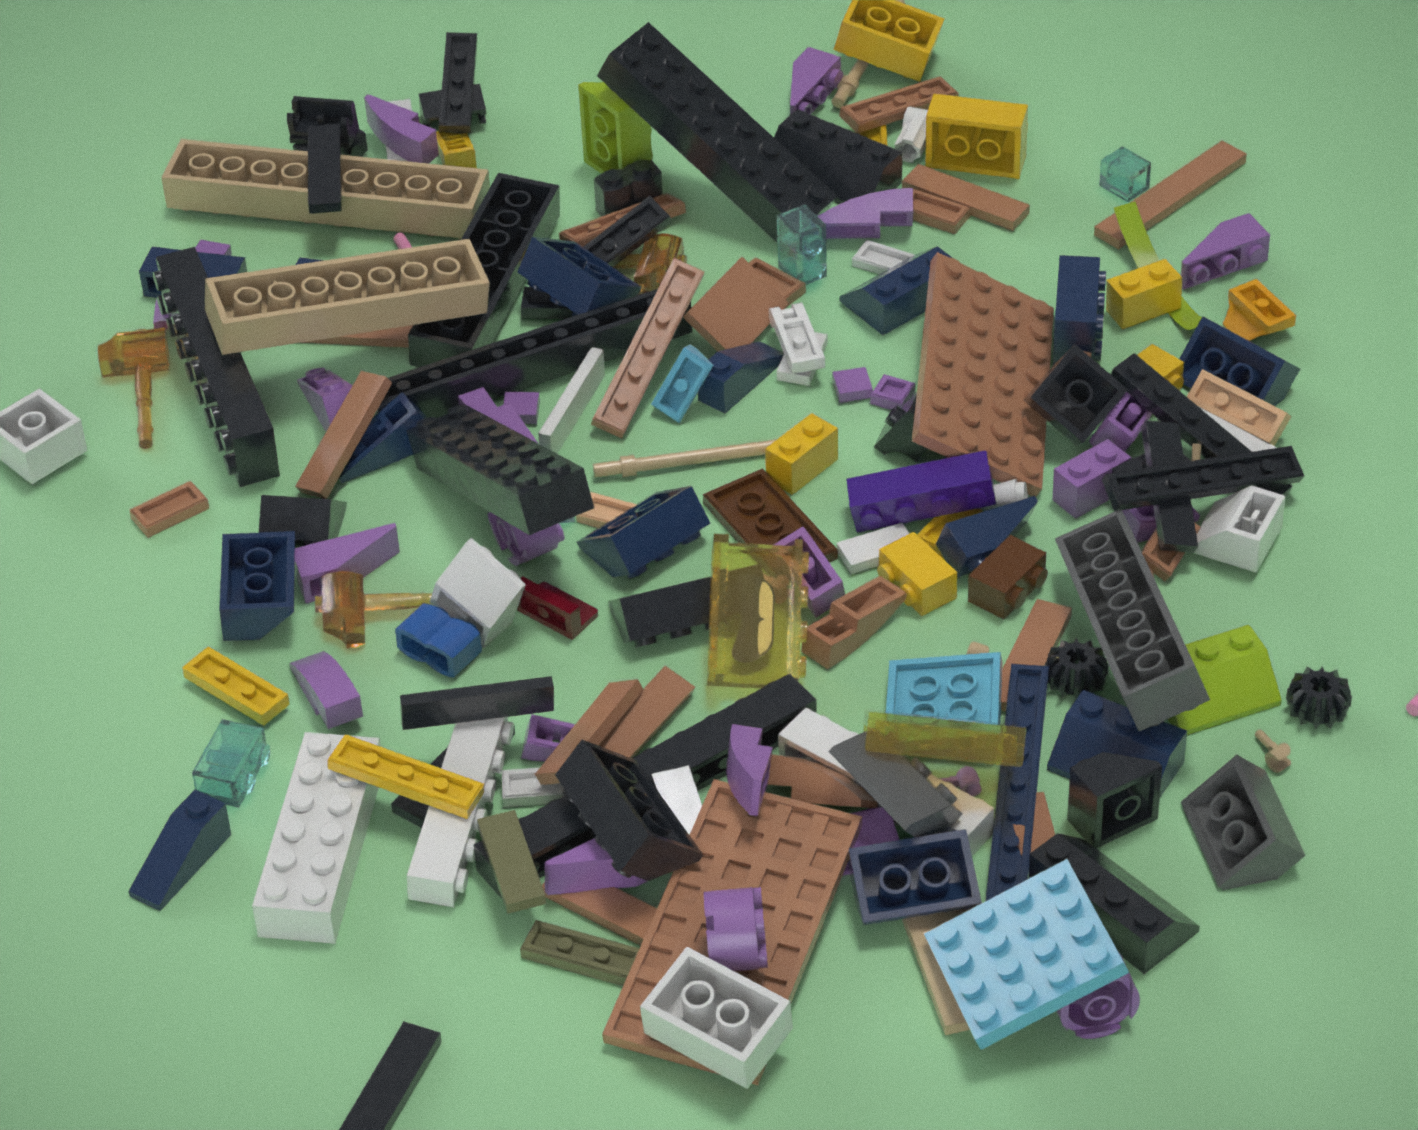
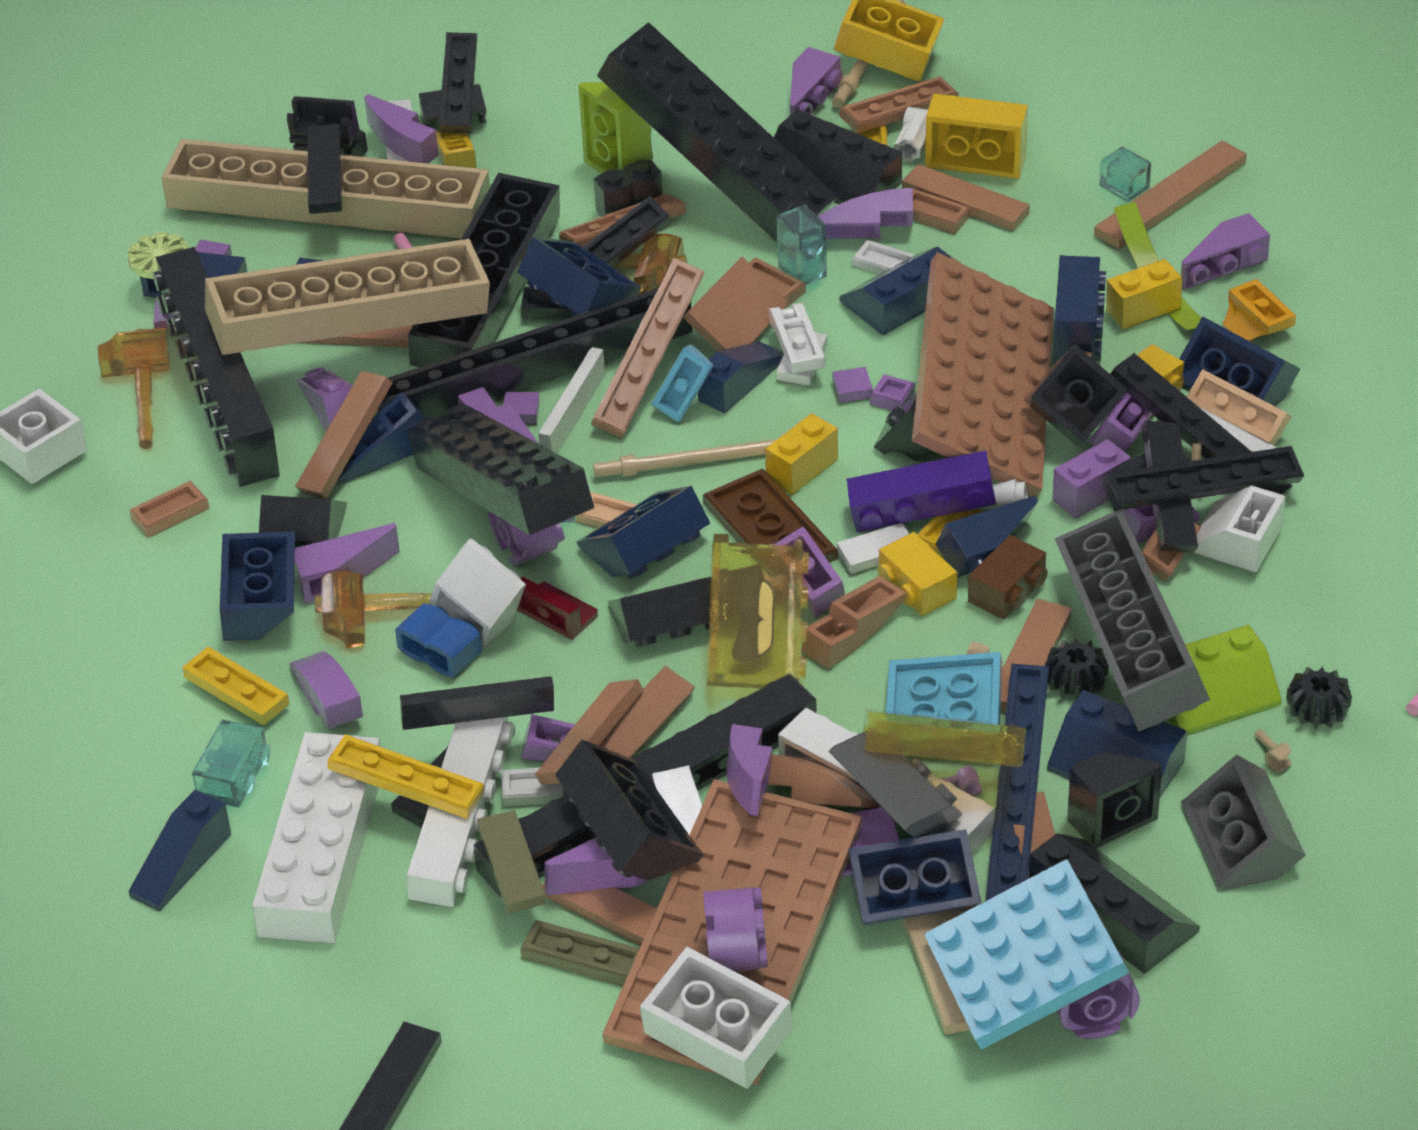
none -> yellowish green wheel [127,232,189,279]

